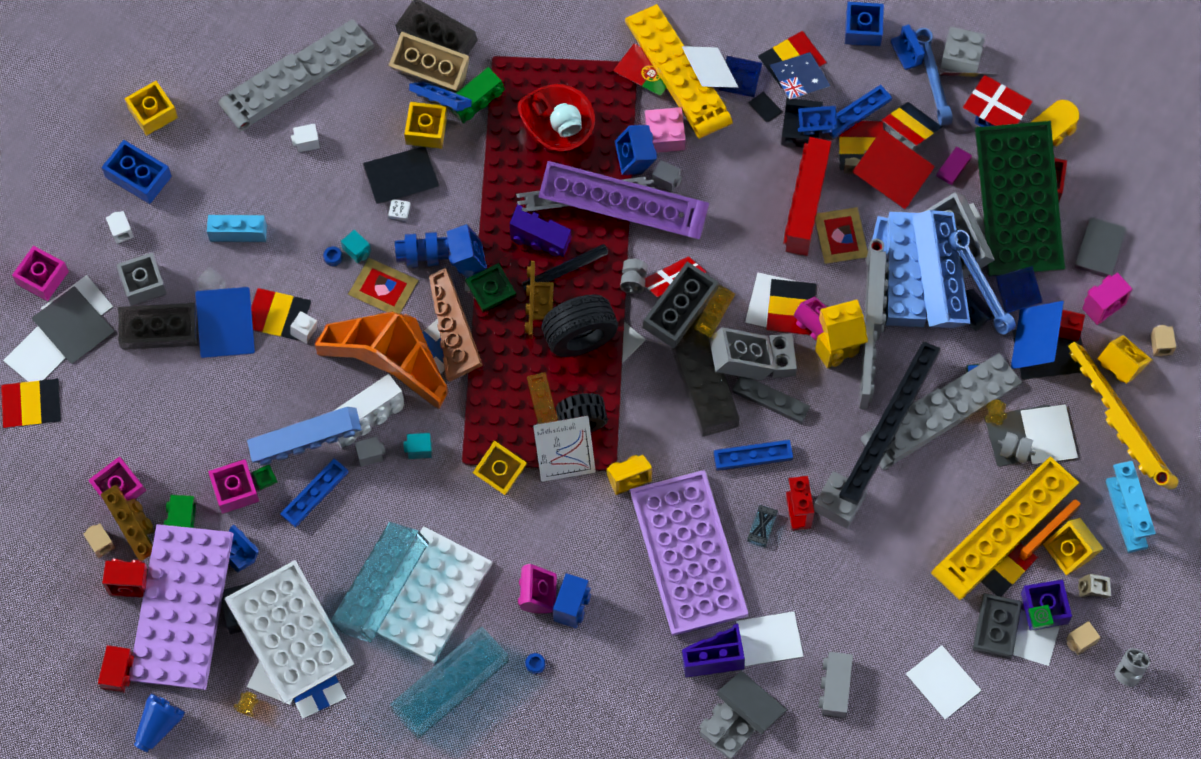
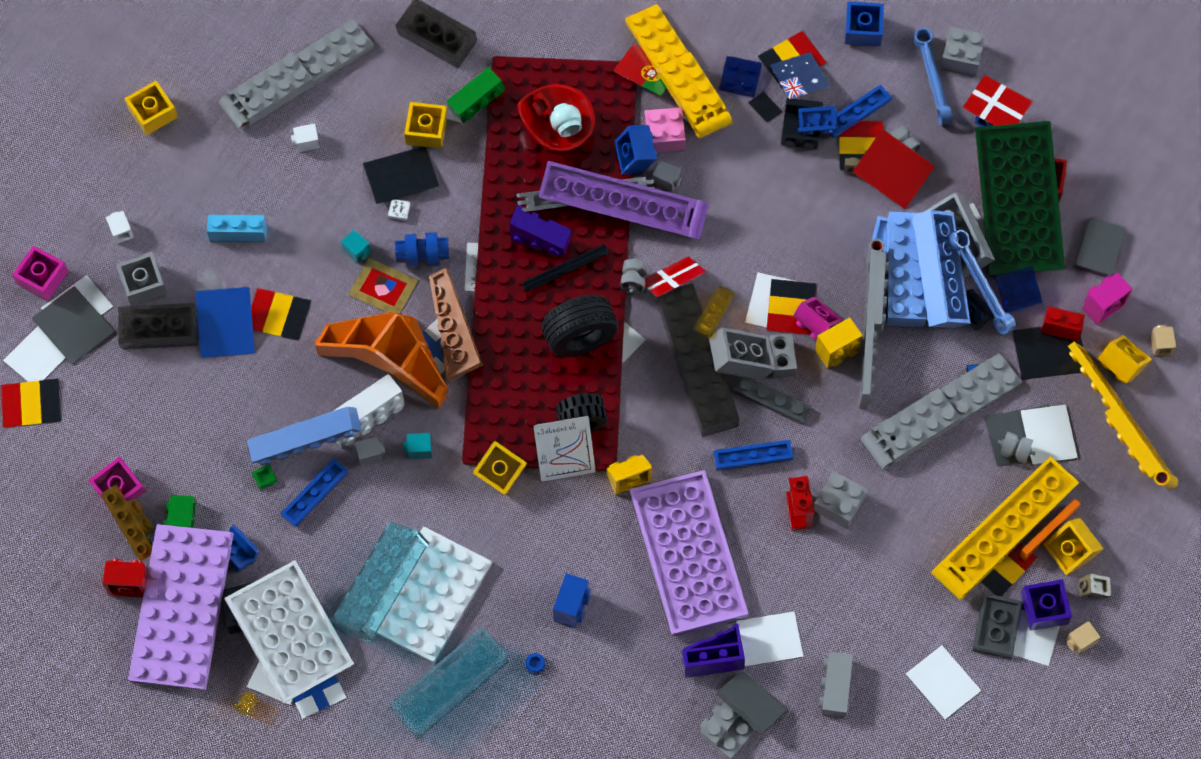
tan brick [83,524,115,558] -> none
red brick [98,645,134,693] -> none
blue brick [101,140,172,204] -> none
blue cone [134,693,185,753] -> none
dark pink brick [208,459,260,514] -> none
white brick [290,311,317,344] -> none
blue tile [323,246,343,266] -> none
tan slope [388,32,469,93] -> none
blue plate [409,81,472,111] -> none
blue brick [446,224,487,279] -> none
dark green plate [465,263,517,313] -> none
dark pink brick [518,564,557,613] -> none
pearl gold bracket [525,261,553,339] -> none
clear yellow plate [527,372,558,424] -> none
dark grey brick [642,262,719,349] -> none
white sticker [682,46,738,87] -> none
tile [747,504,778,548] -> none
red brick [783,137,832,256] -> none
sticker [815,207,868,264] -> none
yellow slope [819,299,868,352] -> none
black plate [839,341,941,505] -> none
sticker [882,102,942,146] -> none
blue bracket [890,24,925,70] -> none
magenta tile [936,146,972,185] -> none
sticker [939,72,999,78] -> none
clear yellow brick [985,399,1007,425] -> none
blue sticker [1011,301,1064,369] -> none
green tile [1028,605,1054,630] -> none
yellow brick [1031,100,1079,147] -> none
medium azure fence [1106,461,1156,553] -> none
light grey wheel [1115,648,1150,687] -> none

